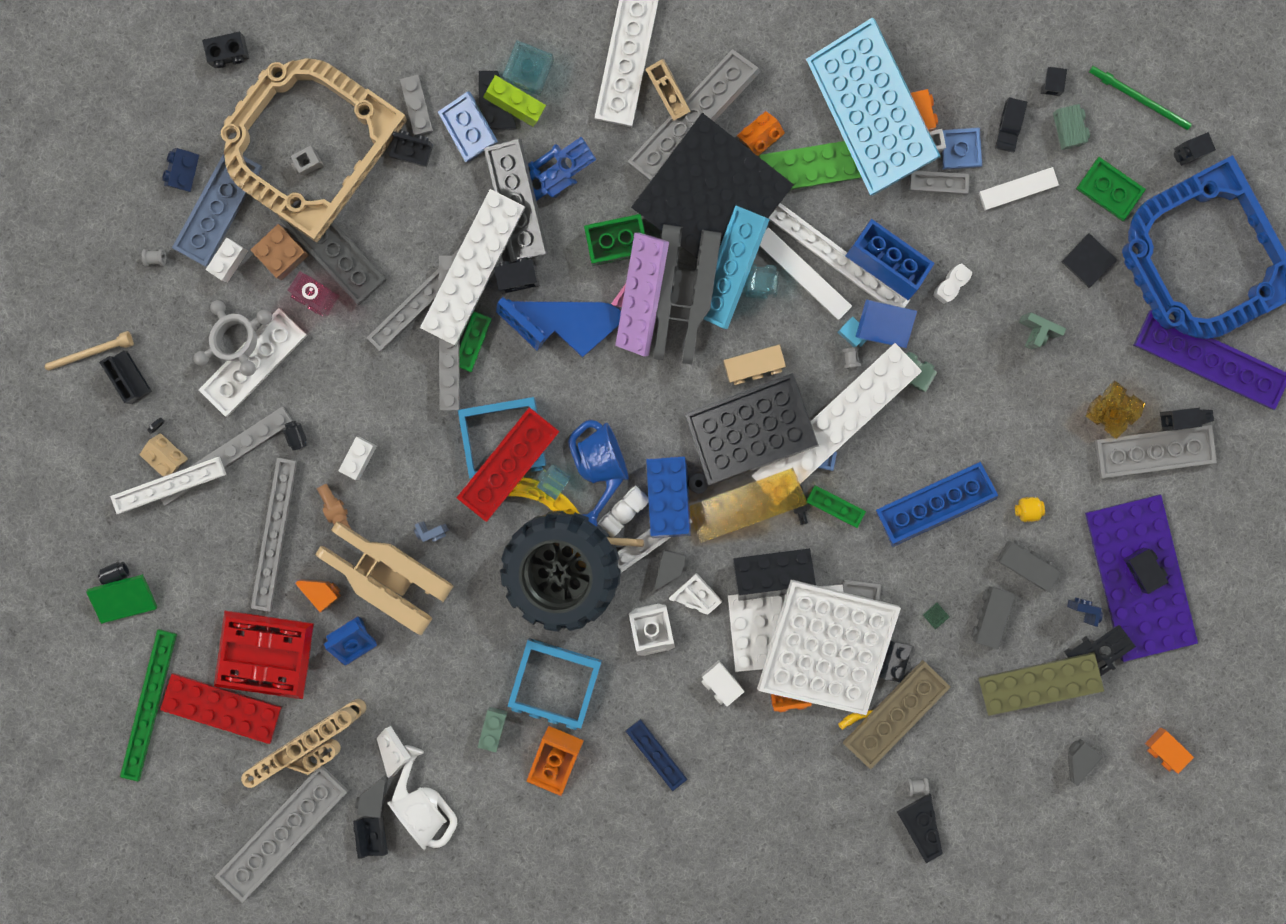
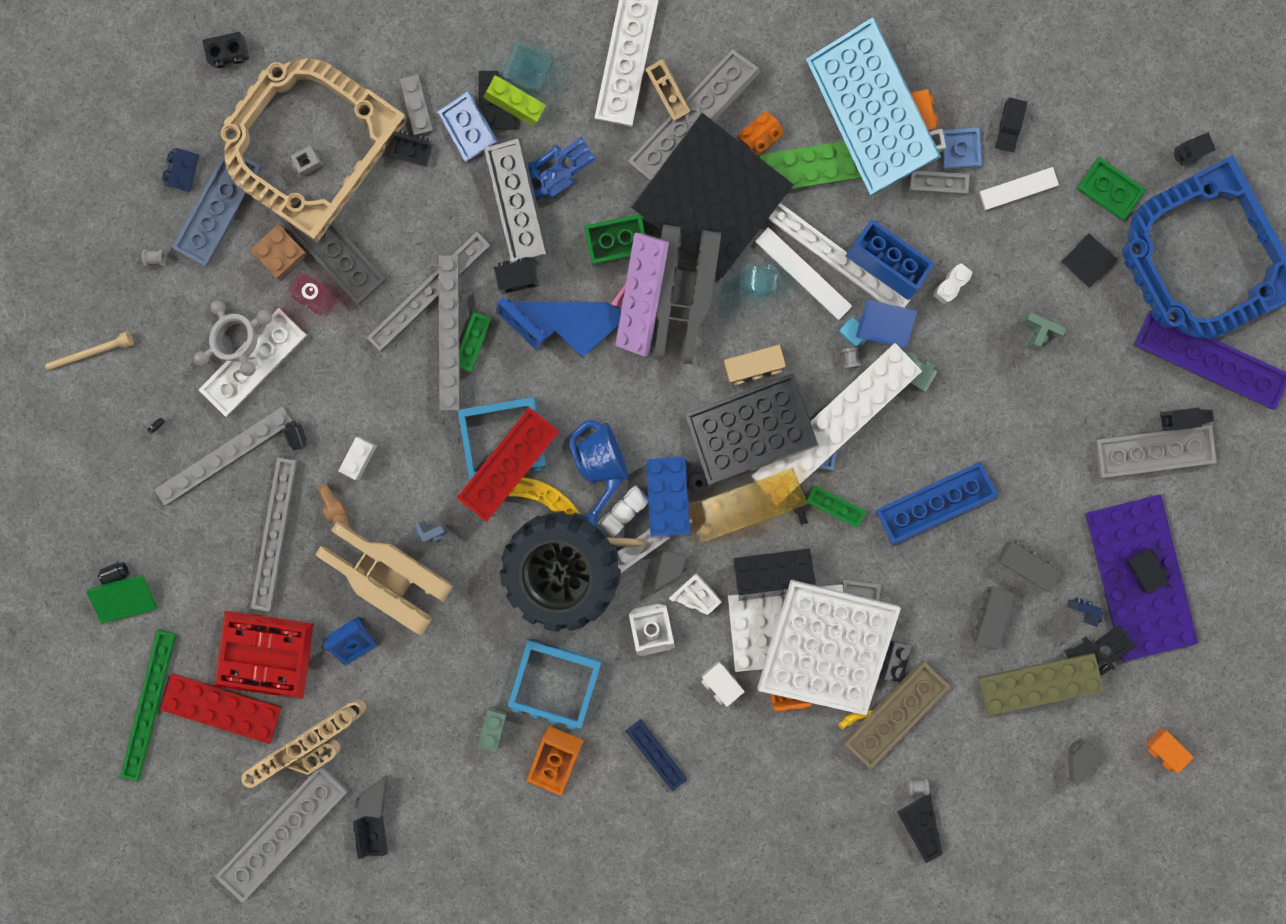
black piece [99,350,152,404] -> none
white tile [110,457,226,514] -> none
tan bracket [139,434,188,477] -> none
white brick [206,237,248,283] -> none
orange slope [295,579,341,612] -> none
white wing [377,726,411,778] -> none
white piece [387,745,457,850] -> none
white plate [420,189,525,346] -> none
clear light blue brick [537,464,572,500] -> none
medium azure plate [704,206,770,329] -> none
clear green tile [922,602,949,630] -> none
yellow head [1015,497,1045,522] -> none
black panel [1040,67,1067,96] -> none
sand green brick [1053,104,1090,150] -> none
clear yellow brick [1085,380,1146,439] -> none
green bar [1089,65,1192,130] -> none

